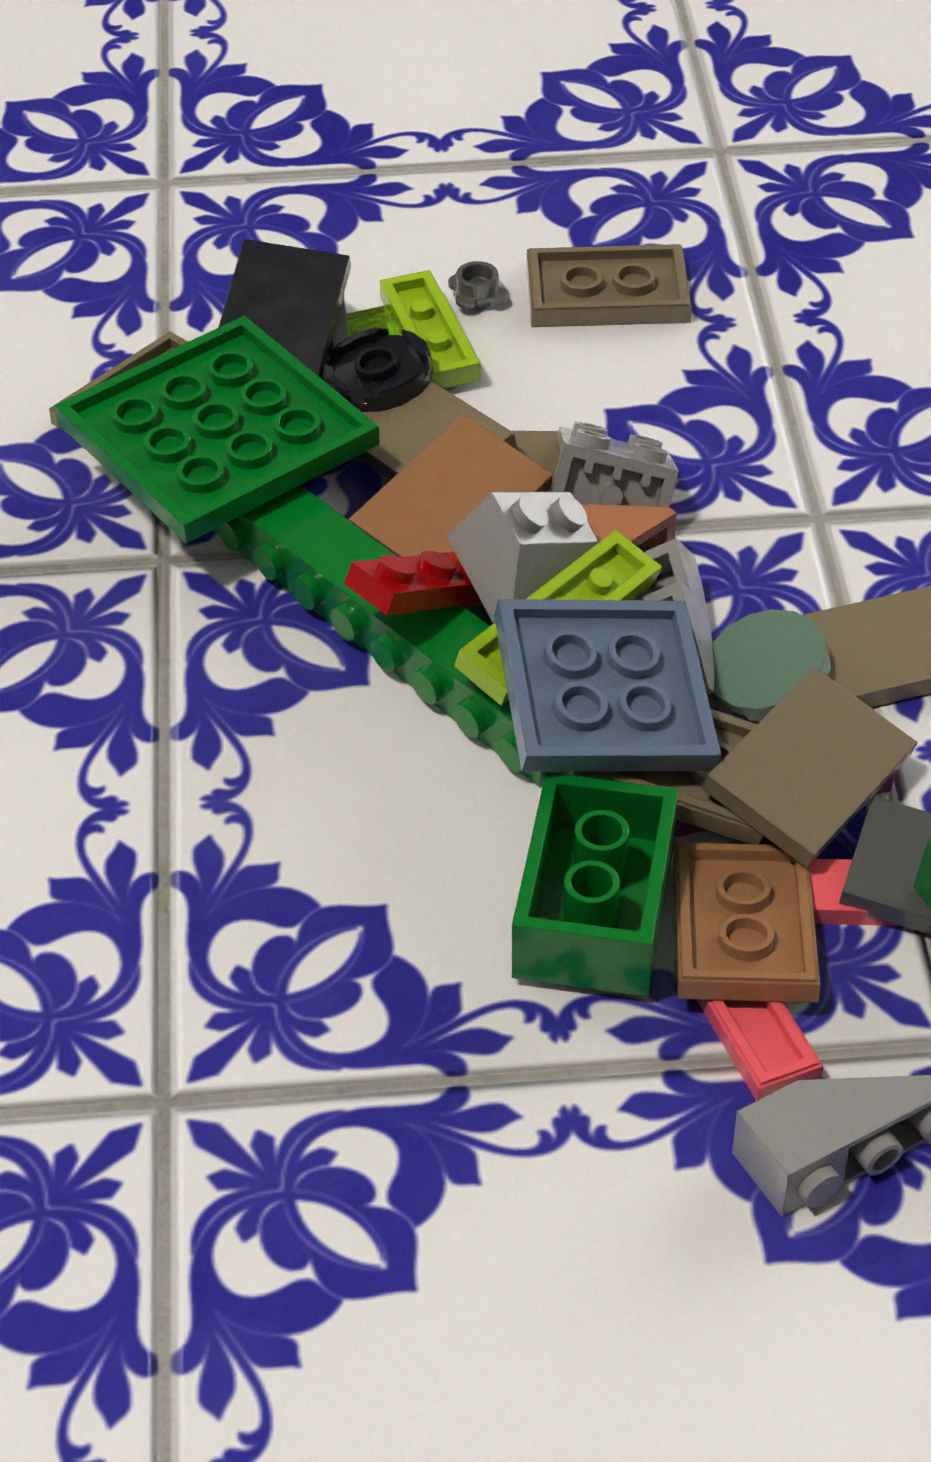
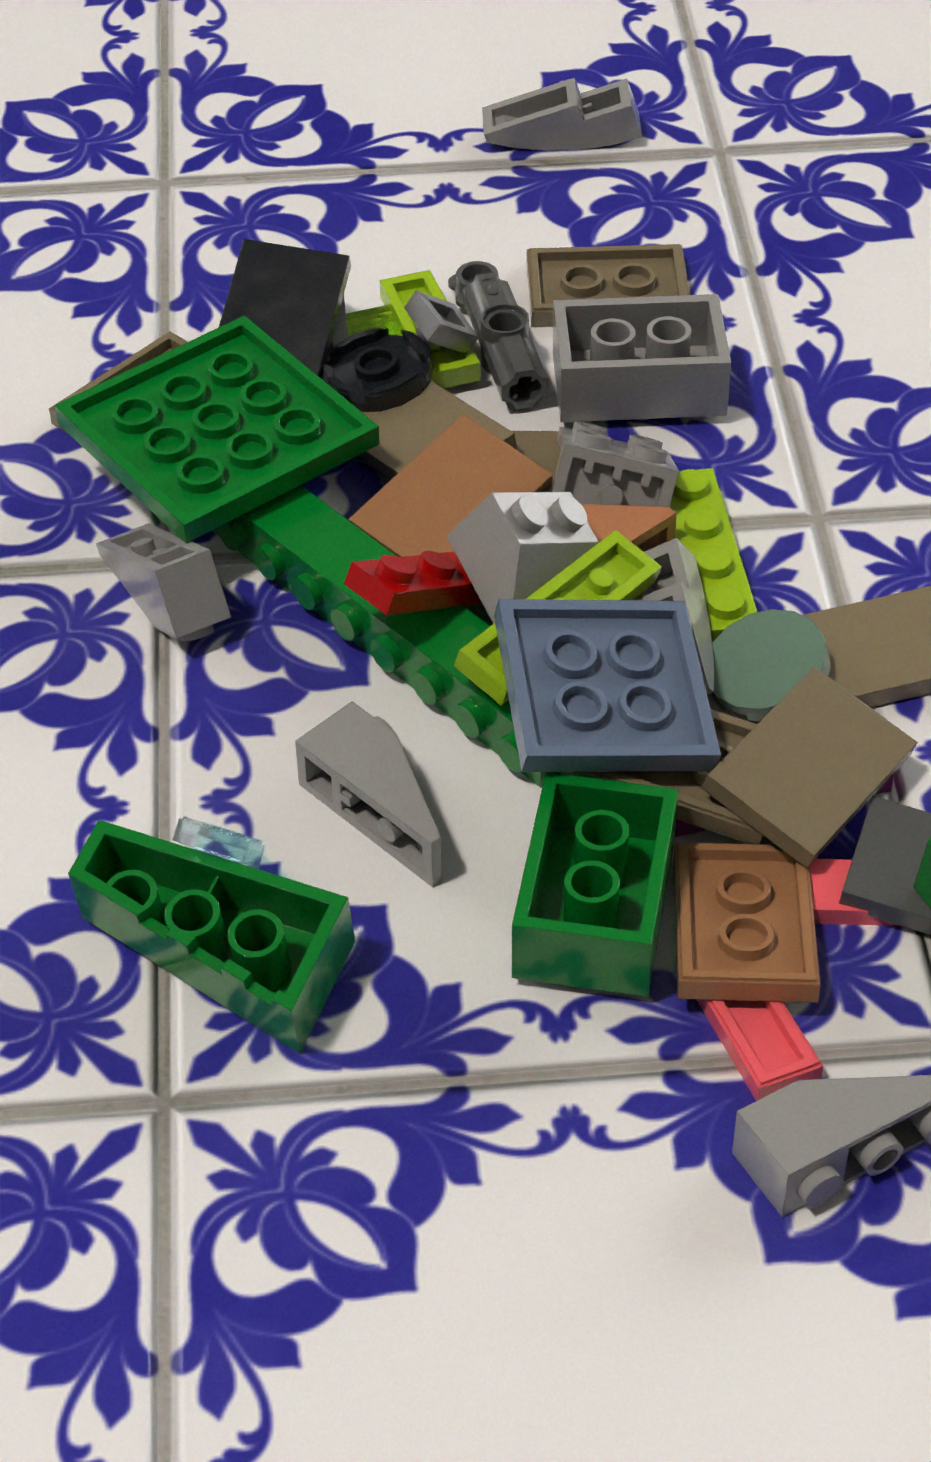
none -> green wedge [68,820,355,1054]
none -> light grey slope [96,523,231,641]
none -> clear light blue tile [172,816,266,868]
none -> light grey slope [295,701,442,887]
none -> flat silver plate [404,291,479,354]
none -> dark grey piece [463,272,549,410]
none -> light grey slope [482,77,642,151]
none -> light grey brick [553,294,731,423]
none -> lime plate [669,468,757,643]

